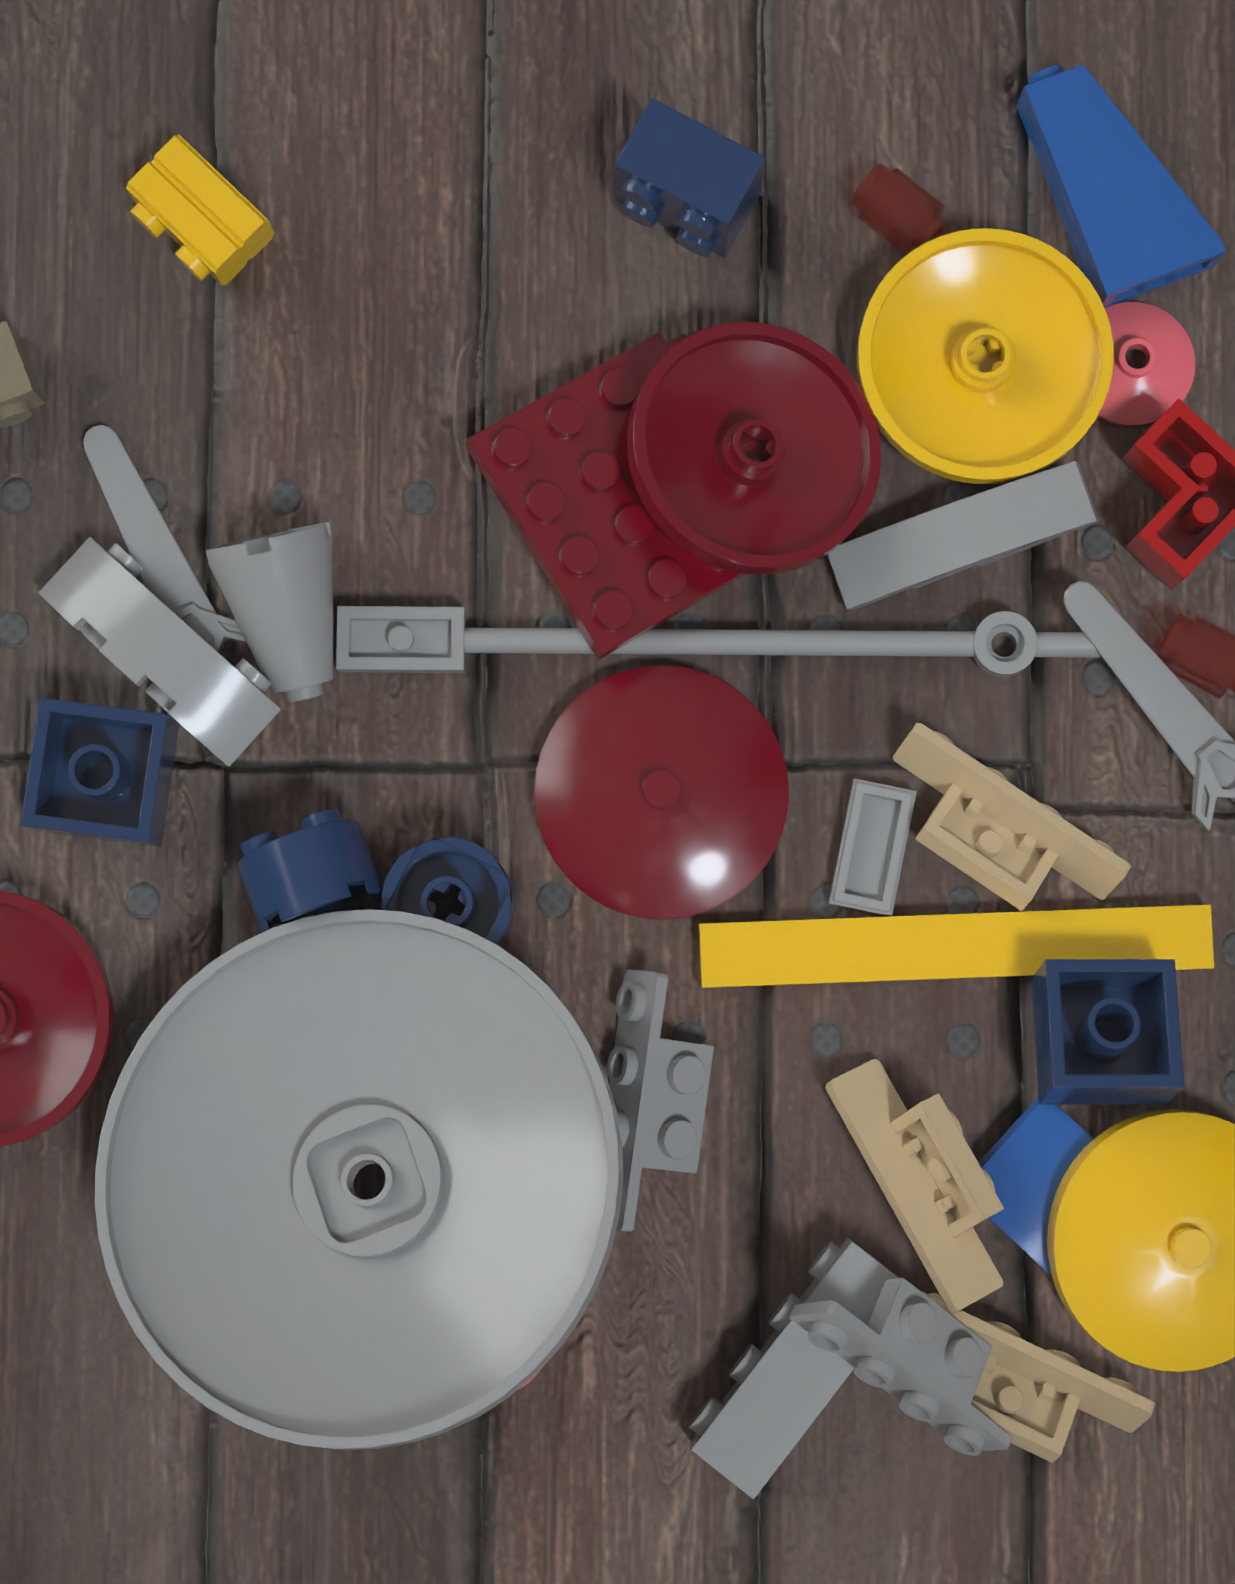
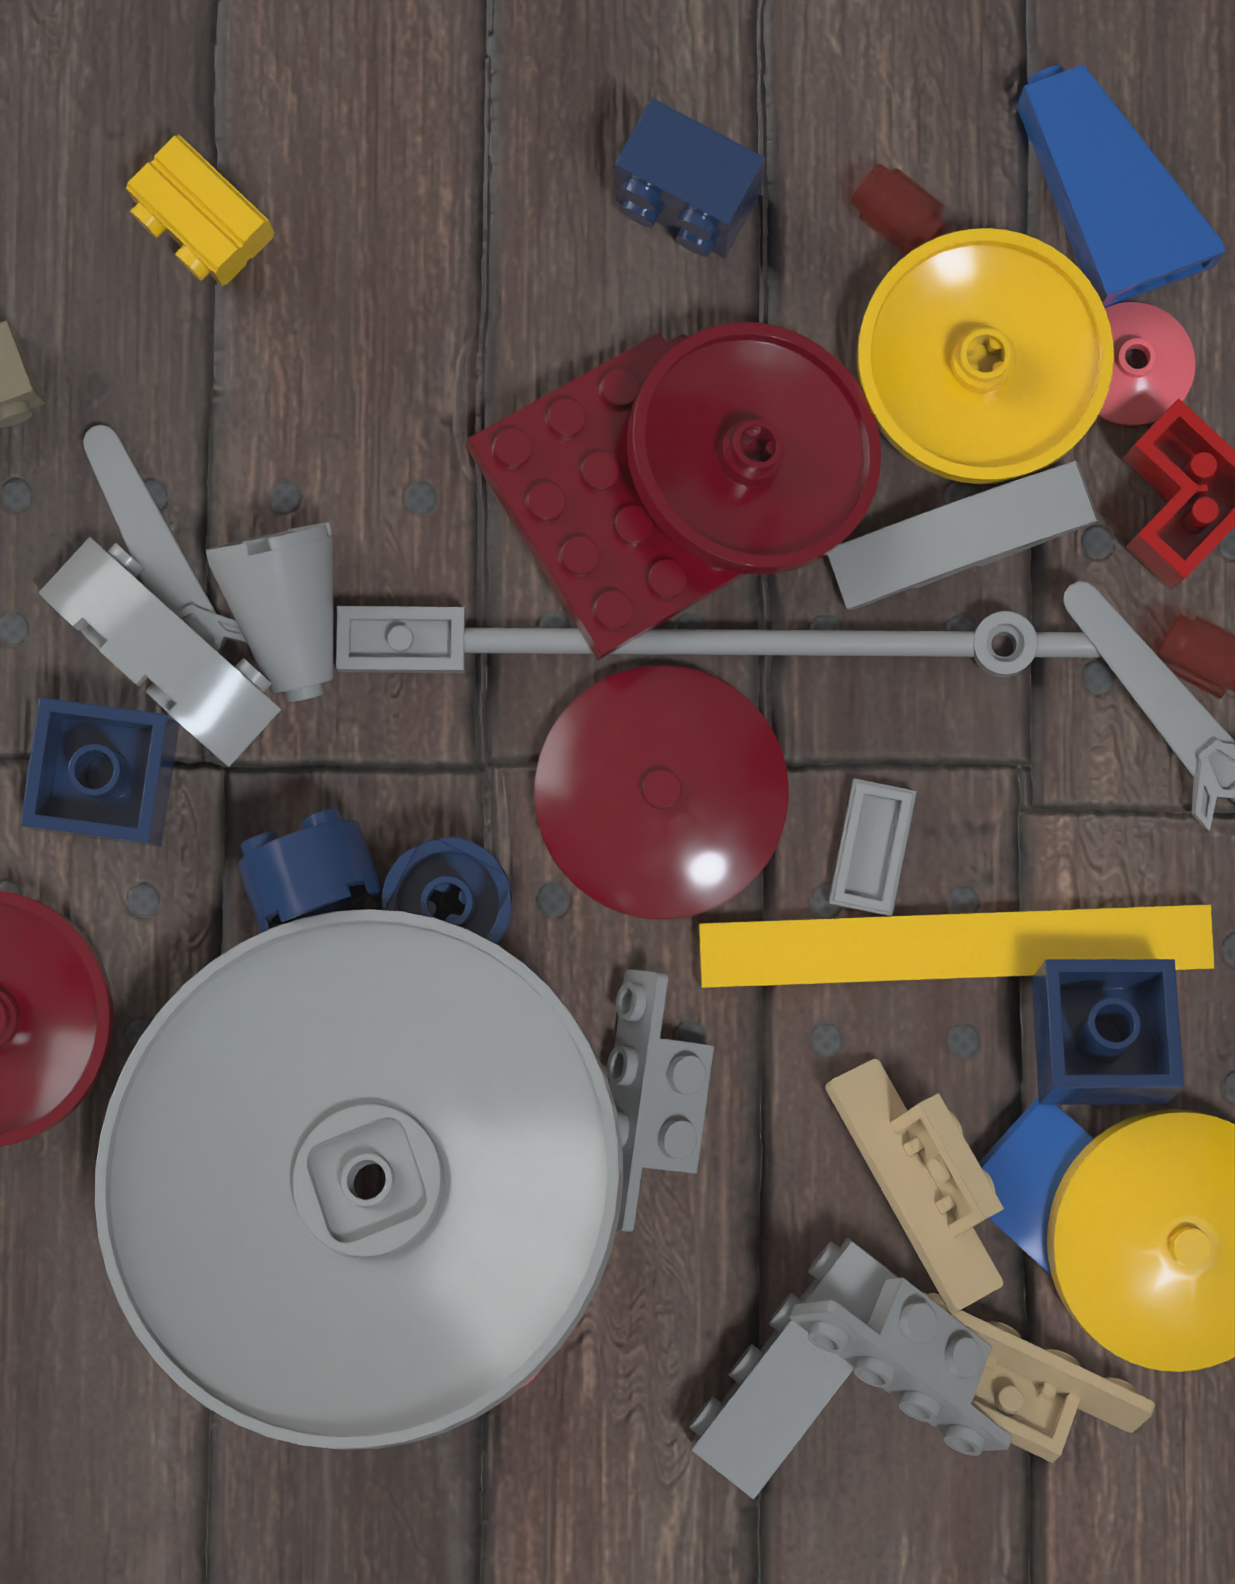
tan bracket [893,723,1131,911] -> none

